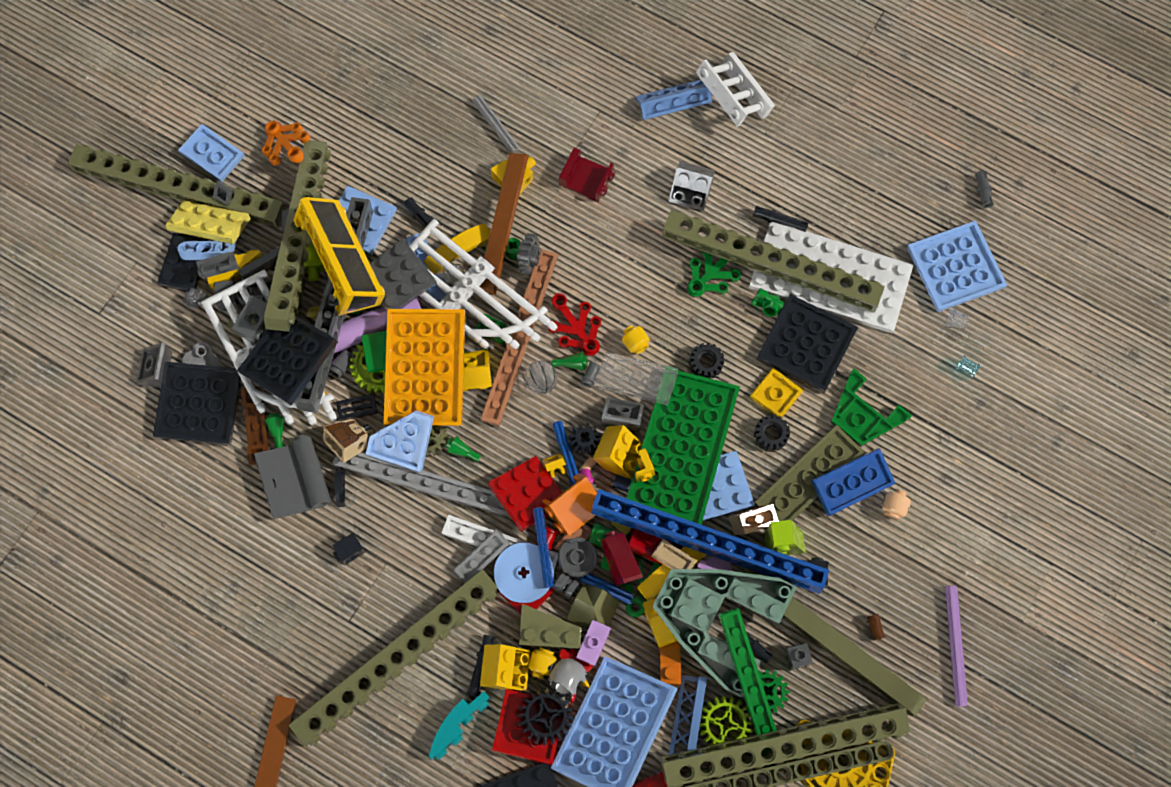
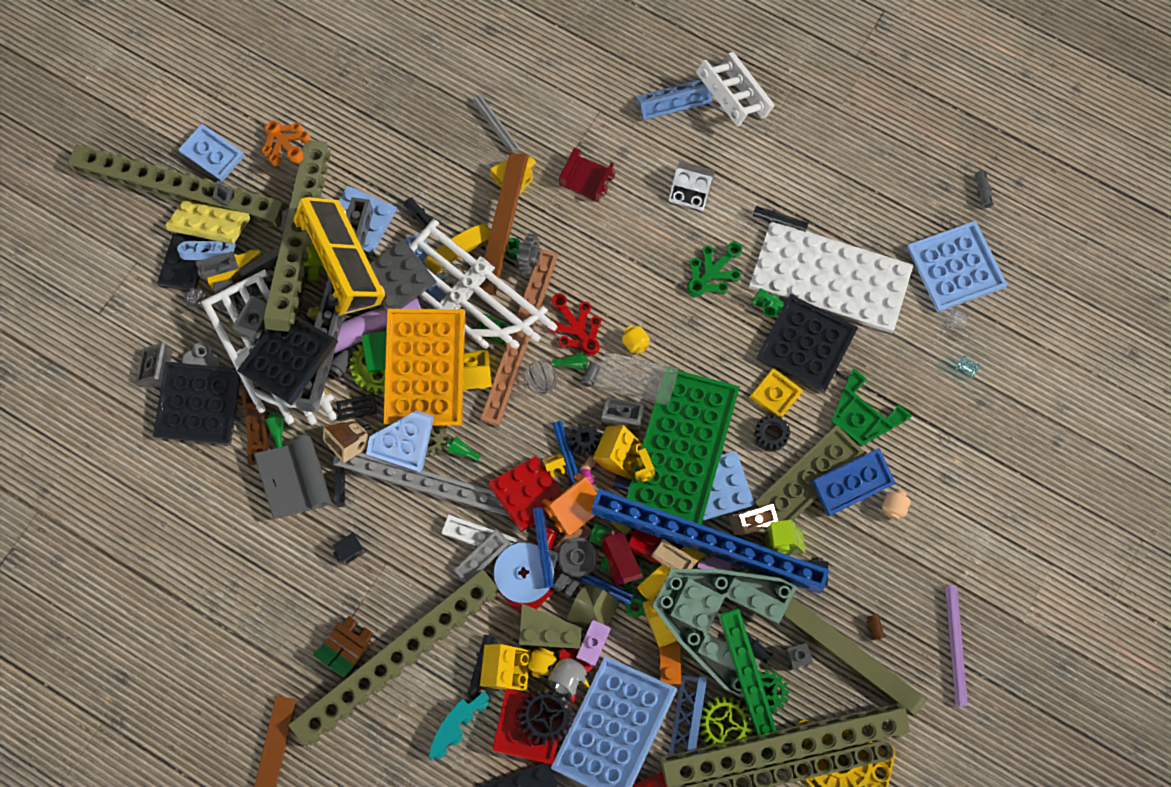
olive brick [662,210,885,313] -> none
black tyre [689,343,724,378] -> none
none -> reddish brown hips [313,616,374,679]

